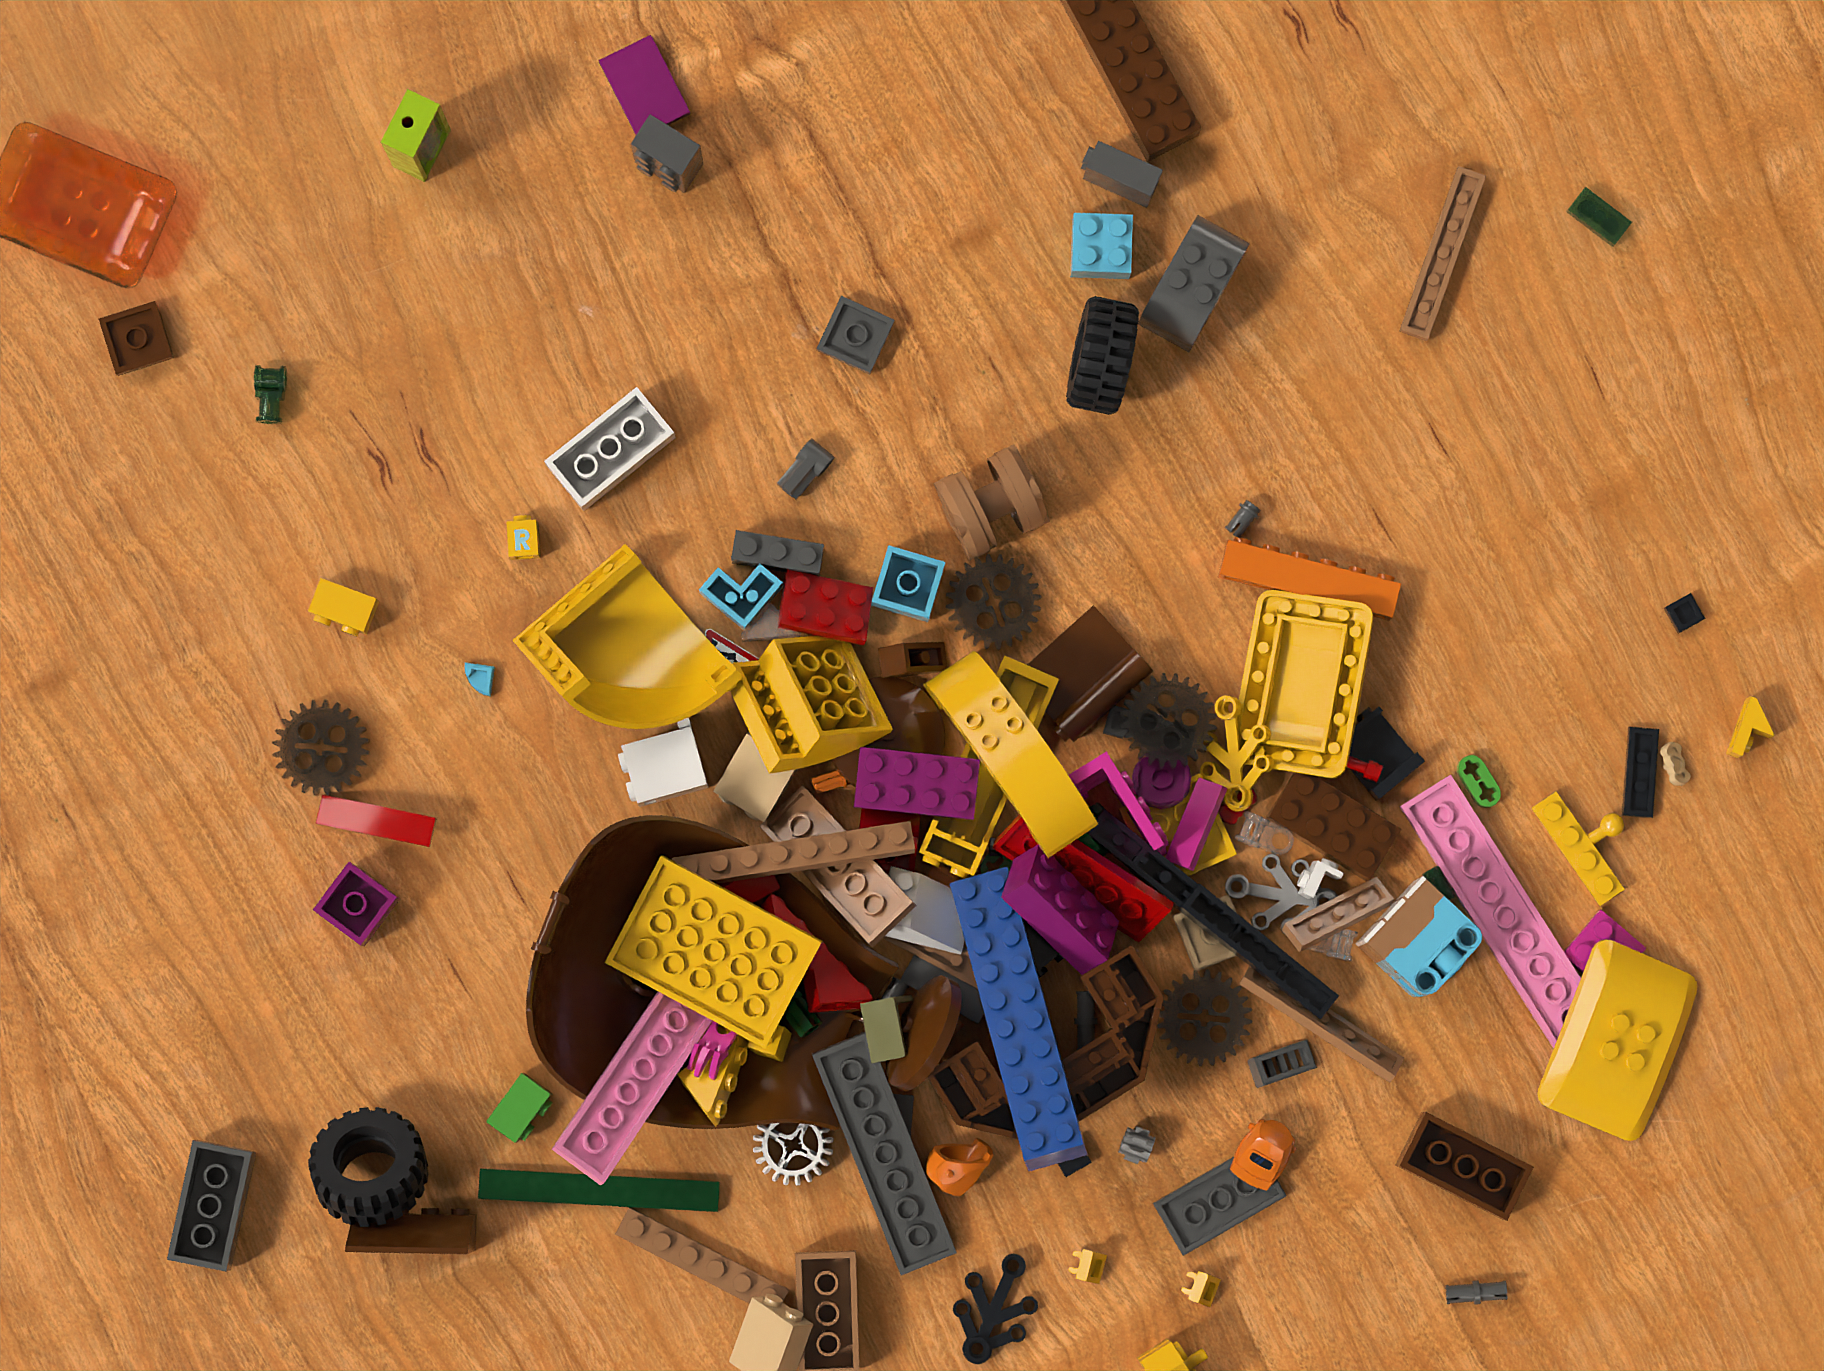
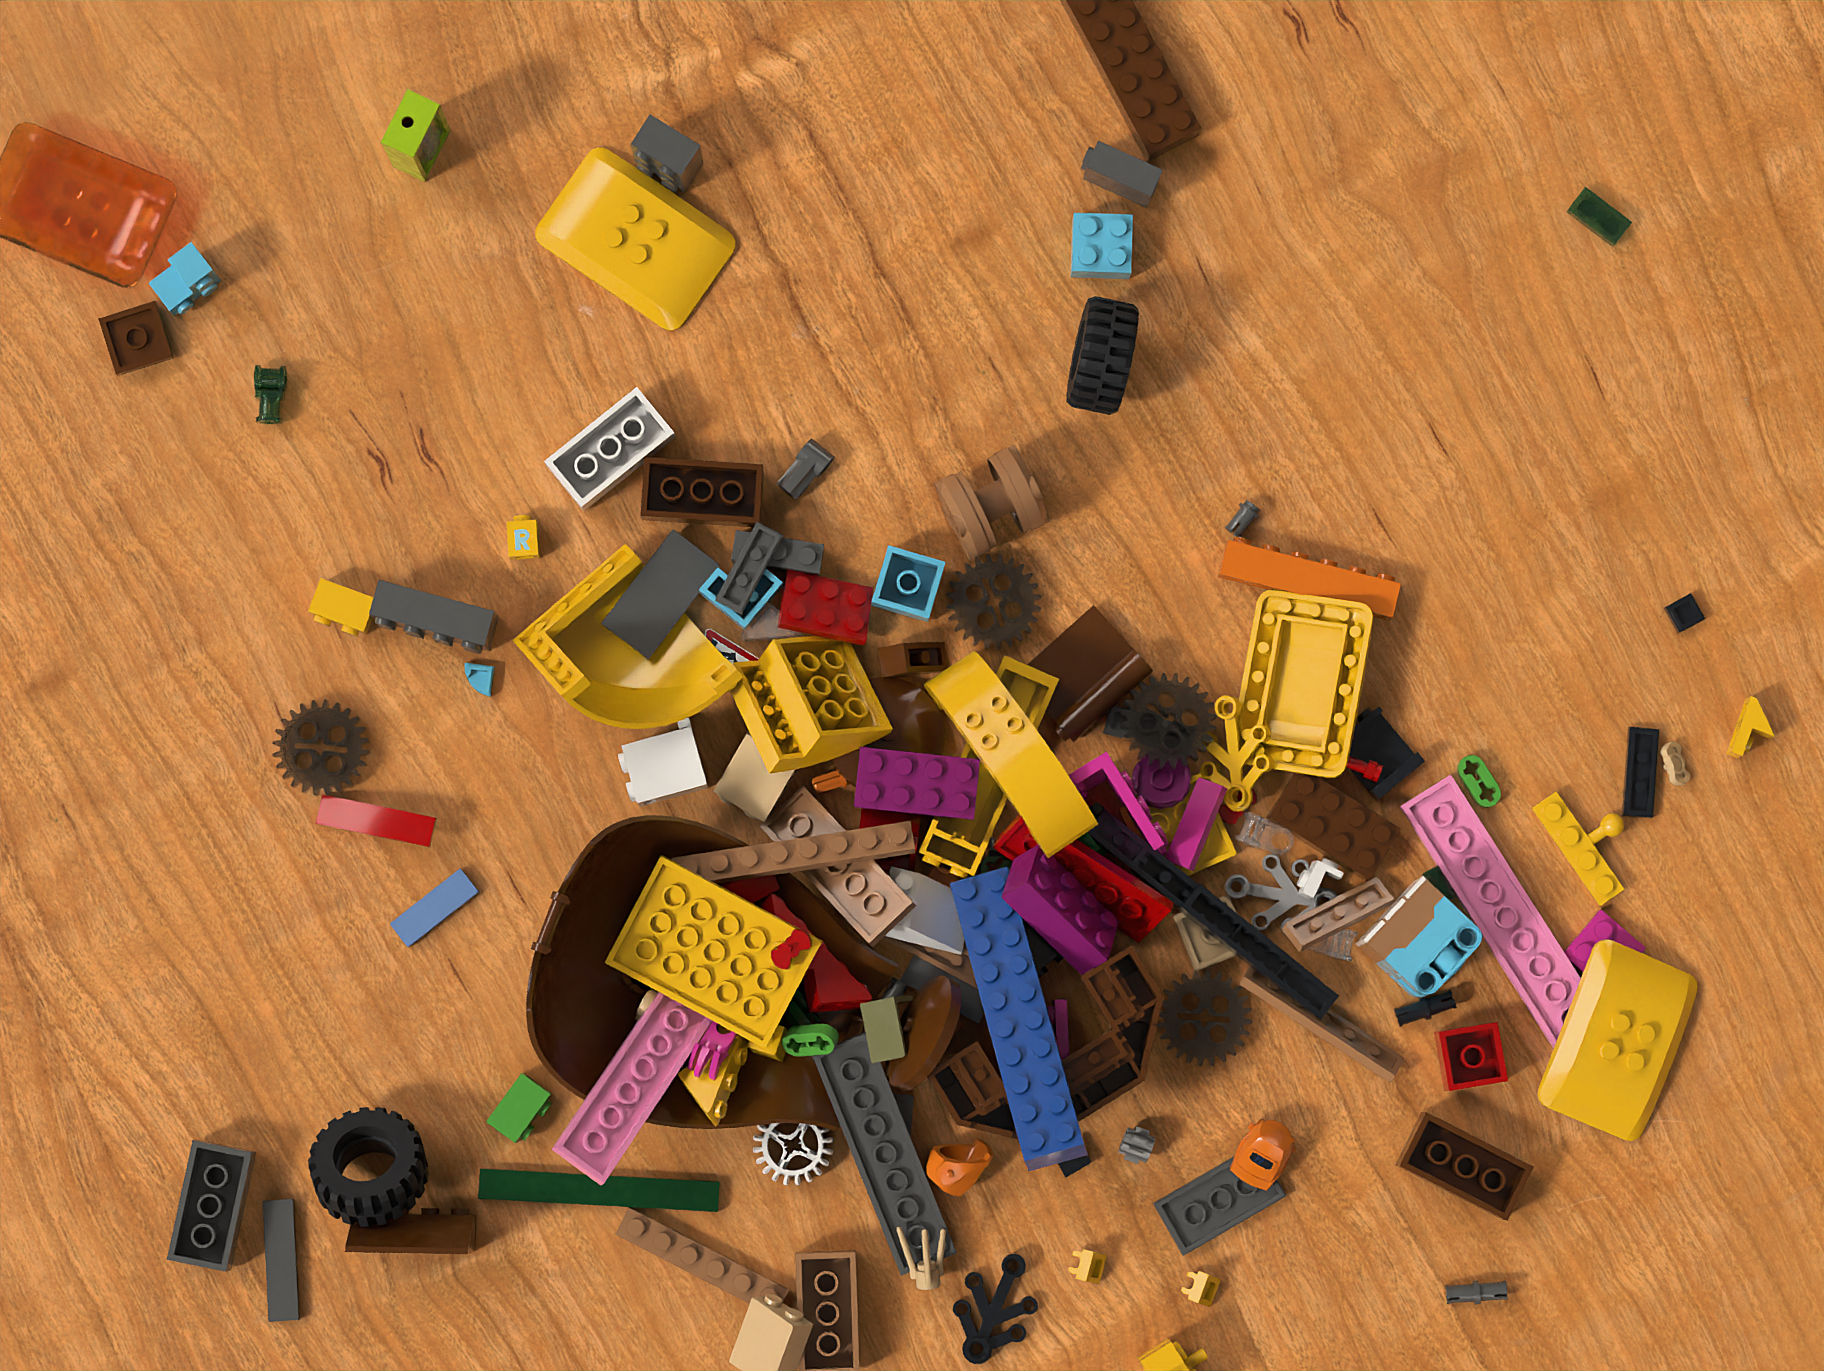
magenta brick [313,862,400,947] -> none
magenta tile [598,35,690,135] -> none
dark grey plate [816,296,895,375] -> none
dark grey pin [1074,991,1098,1050] -> none
dark grey brick [1138,215,1250,352] -> none
dark grey slope [1247,1040,1317,1088] -> none
medium nougat plate [1399,166,1486,341] -> none
none -> medium azure brick [149,242,221,316]
none -> dark grey tile [263,1199,300,1322]
none -> dark grey brick [369,580,499,654]
none -> medium blue tile [390,868,479,948]
none -> yellow wedge [535,147,735,331]
none -> dark grey tile [601,529,720,659]
none -> tan piece [635,989,657,1020]
none -> reddish brown brick [640,457,764,527]
none -> dark grey tile [715,522,783,615]
none -> red piece [771,929,812,970]
none -> bright green beam [782,1024,839,1056]
none -> tan plant [897,1227,946,1290]
none -> dark pink plate [1047,999,1069,1060]
none -> black pin [1394,990,1457,1027]
none -> red brick [1434,1022,1508,1091]

